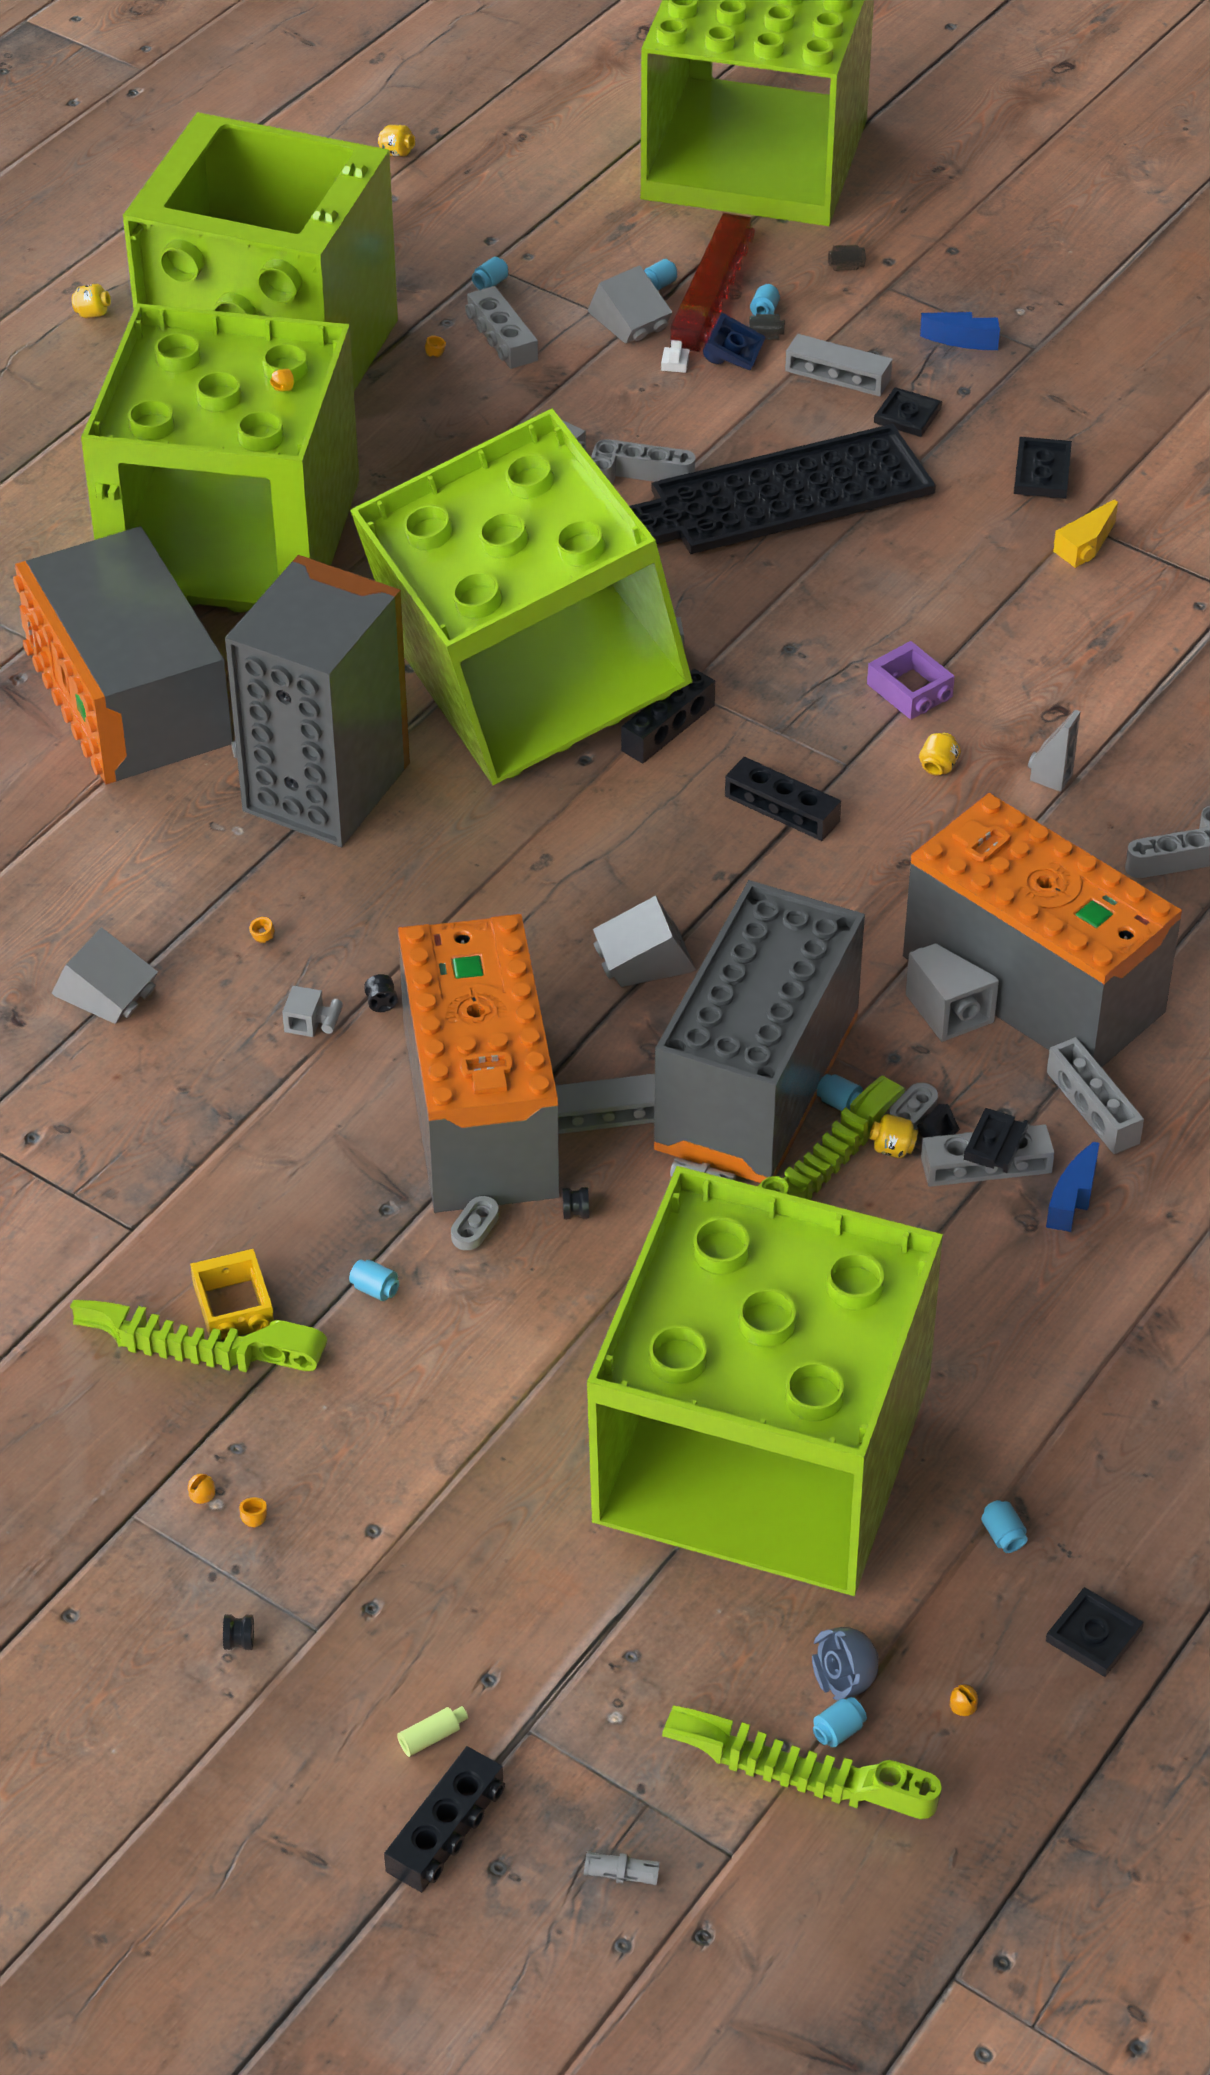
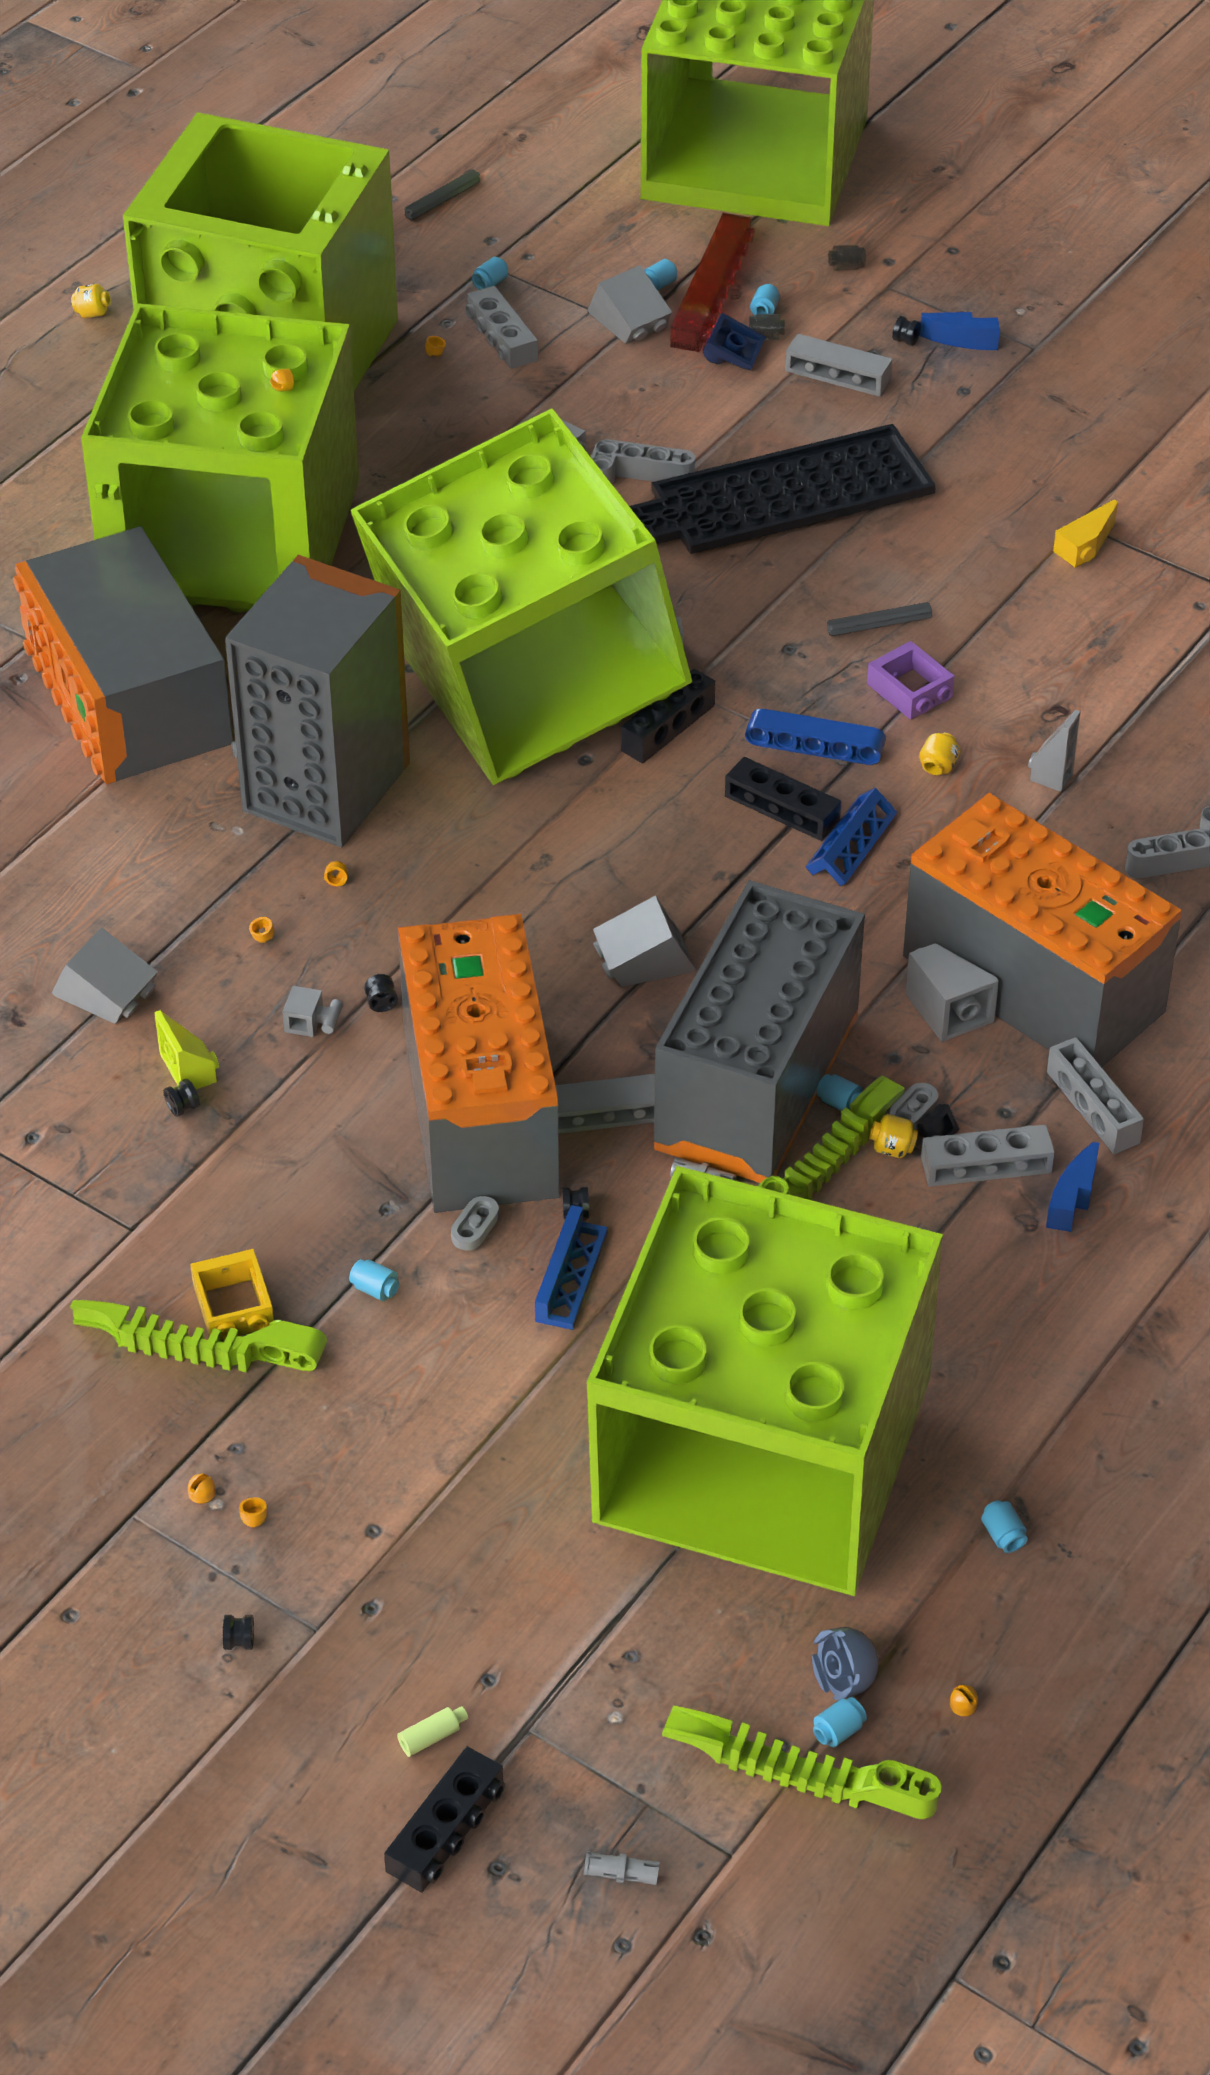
yellow head [378,125,415,157] -> none
white tile [661,340,689,373] -> none
black tile [874,387,942,437] -> none
black plate [964,1108,1029,1173] -> none
black plate [1014,437,1072,499] -> none
black plate [1046,1587,1144,1677] -> none
none -> neon yellow slope [154,1010,219,1090]
none -> black wheel [163,1079,200,1117]
none -> light orange hinge [324,860,348,886]
none -> dark grey axle [404,169,480,220]
none -> blue fence [535,1205,608,1330]
none -> blue beam [745,709,886,765]
none -> blue fence [805,787,898,886]
none -> dark grey axle [827,602,932,636]
none -> black wheel [892,316,921,346]

